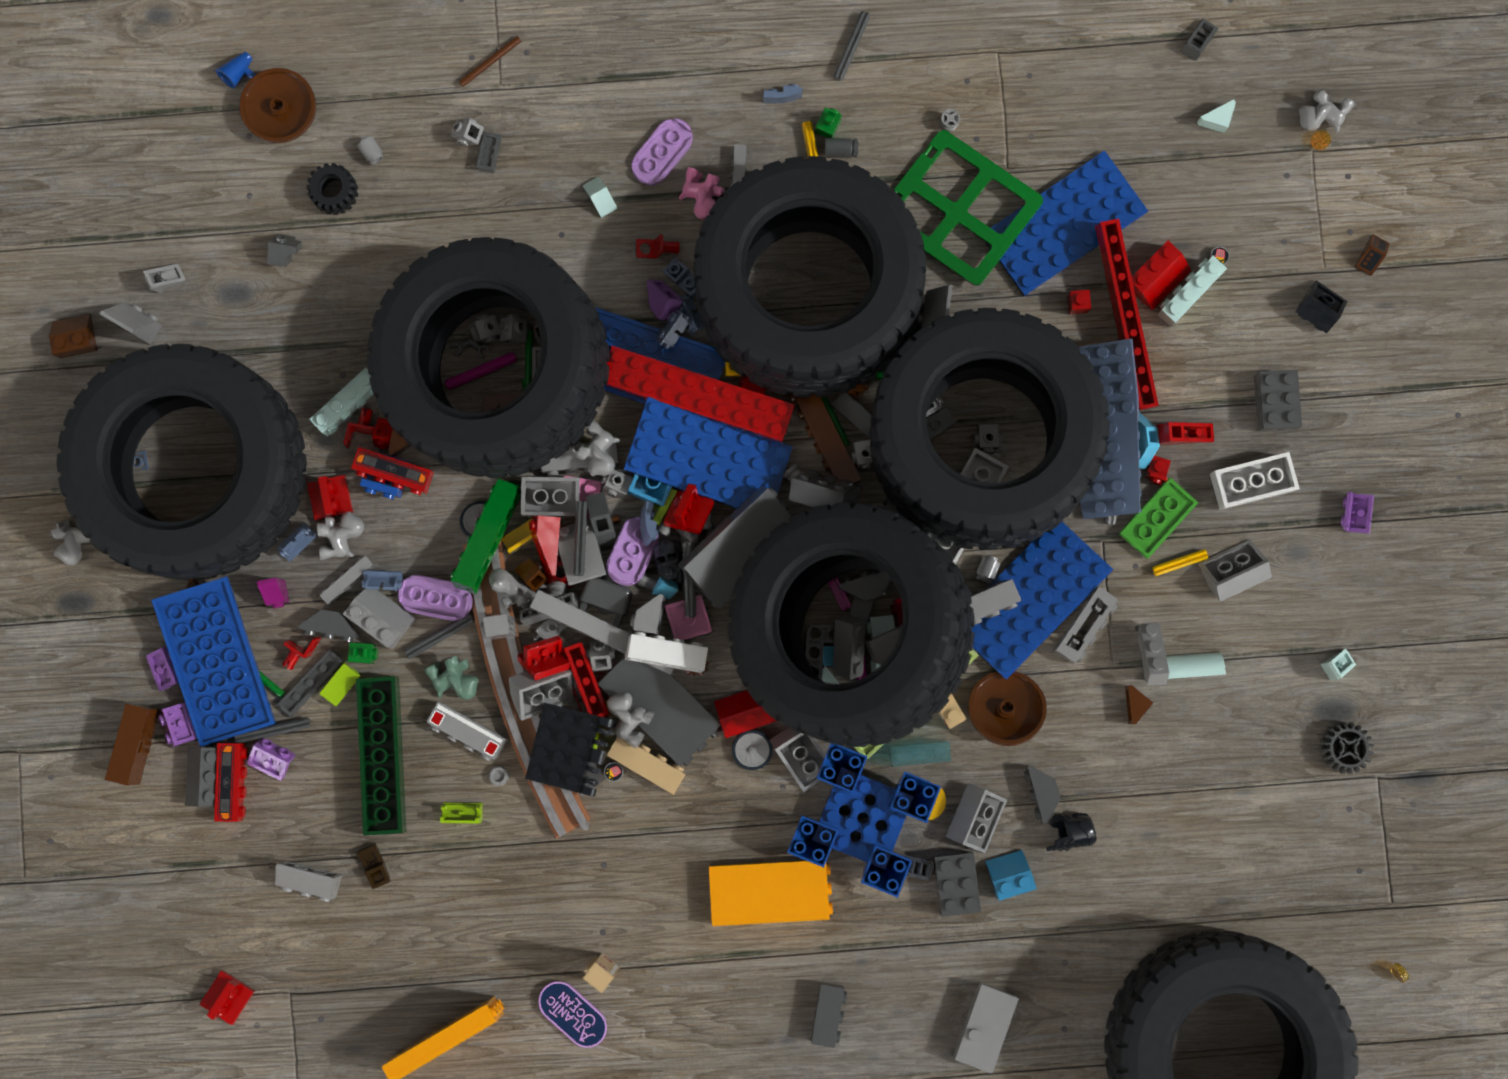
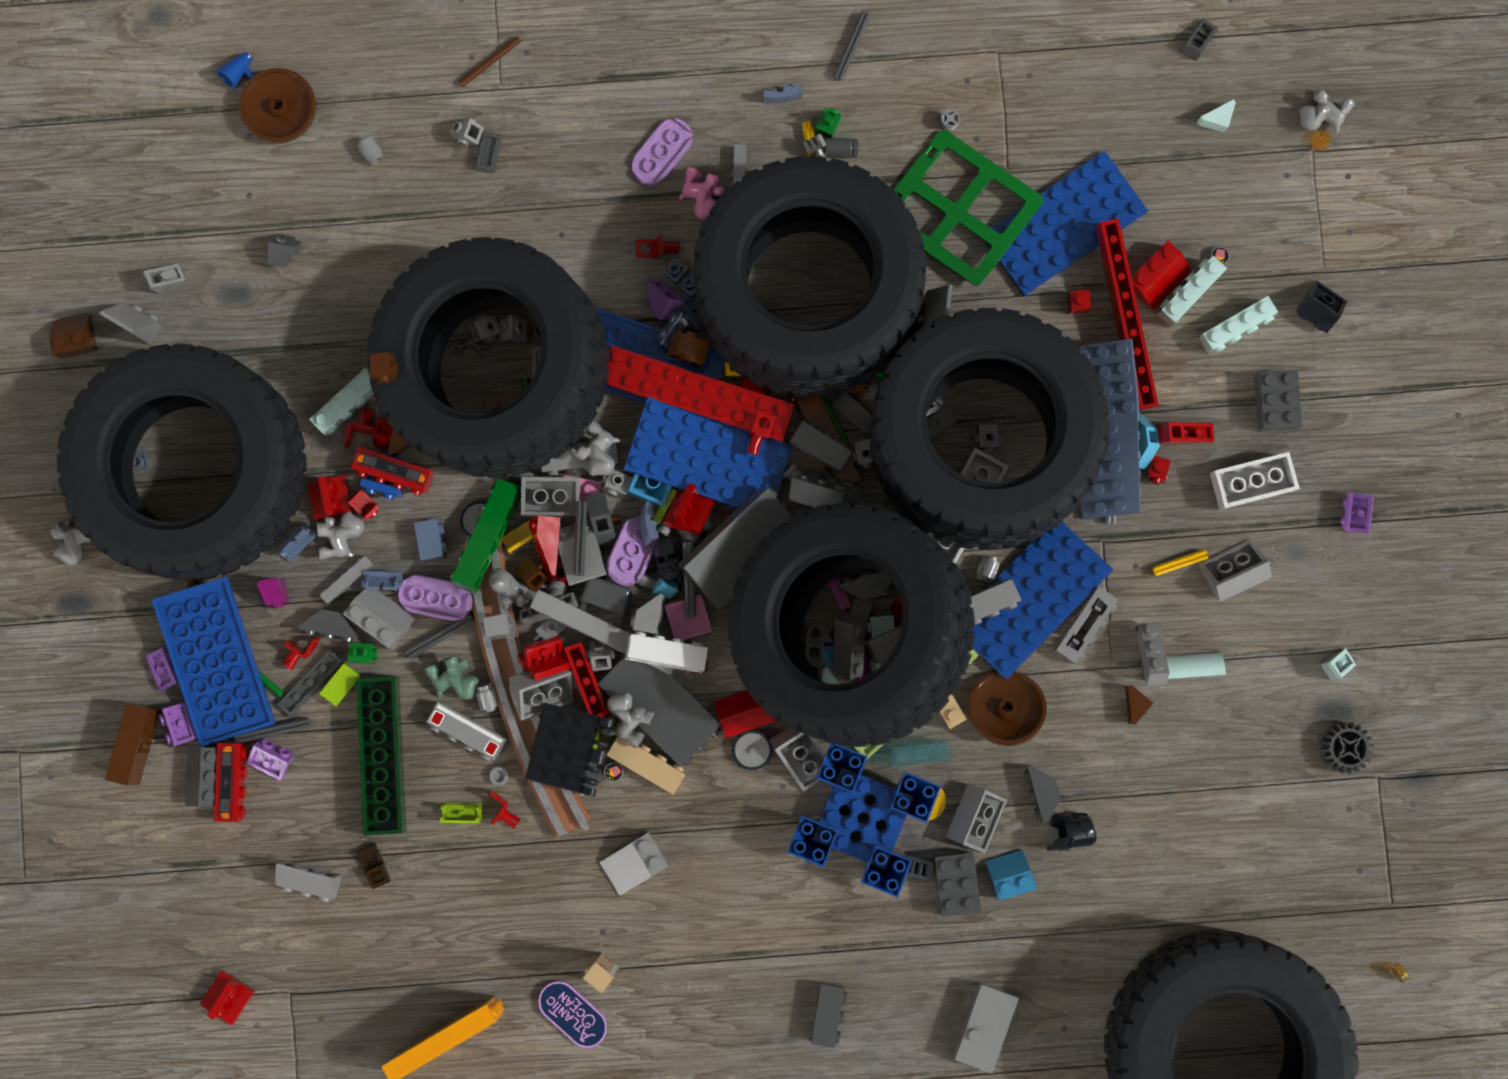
black tyre [307,163,359,215] -> none
dark pink axle [445,352,517,390] -> none
green bar [524,330,533,390] -> none
light aqua slope [582,177,618,218] -> none
light orange brick [709,860,833,926] -> none
bright green plate [1118,477,1199,559] -> none
slope [1354,234,1390,276] -> none
none -> red bracket [347,488,379,521]
none -> reddish brown brick [370,352,398,384]
none -> sand blue brick [414,519,448,562]
none -> light grey brick [476,682,498,712]
none -> red bracket [488,789,521,829]
none -> light grey slope [600,831,670,896]
none -> reddish brown brick [667,329,712,368]
none -> red bracket [746,411,776,456]
none -> dark grey brick [790,421,852,473]
none -> light grey hinge [803,134,828,161]
none -> light aqua brick [1198,296,1278,354]

